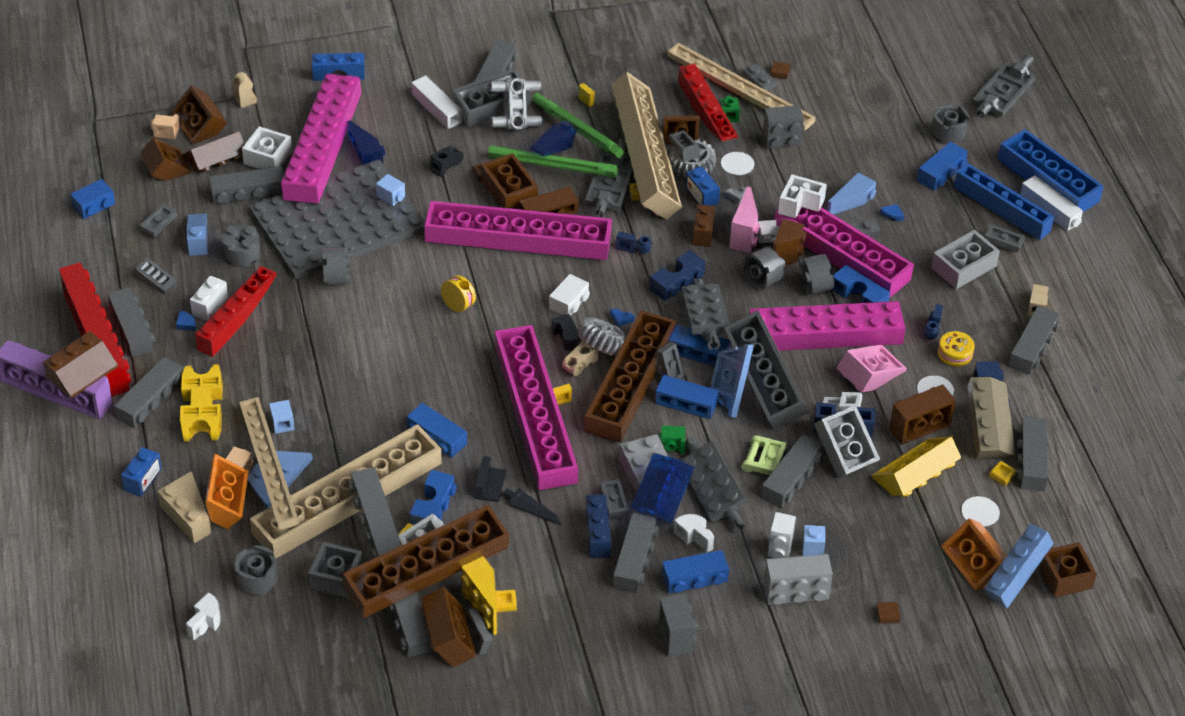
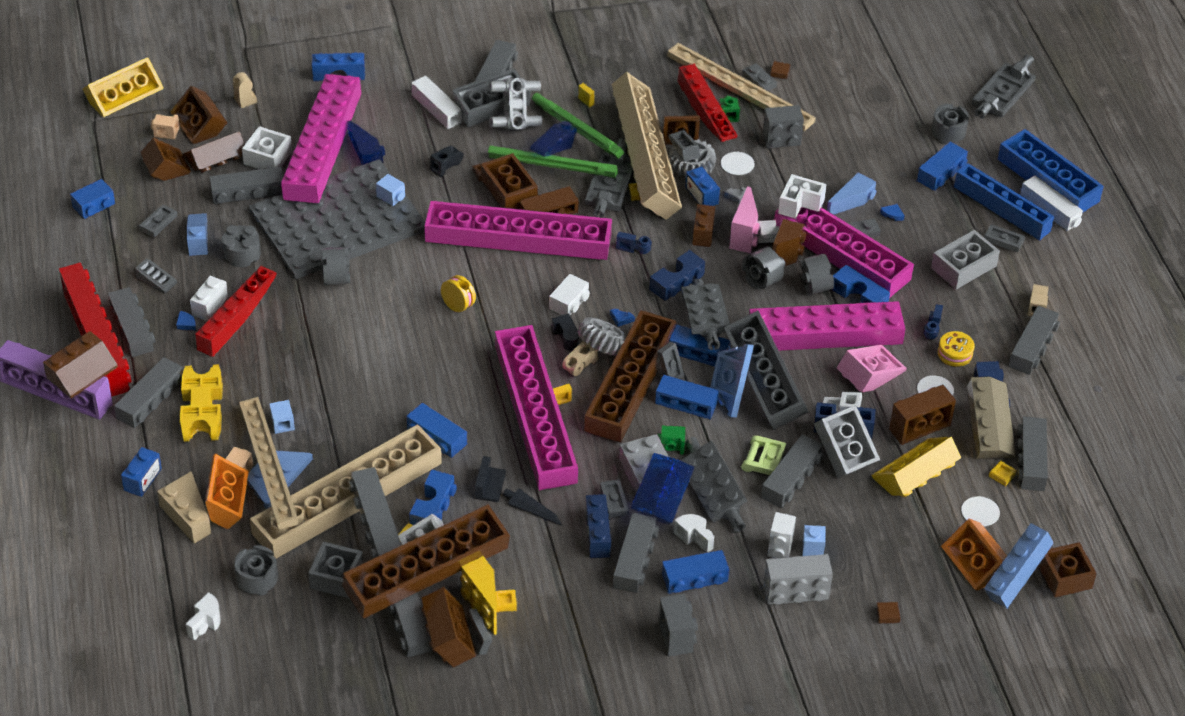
none -> yellow slope [82,57,164,117]

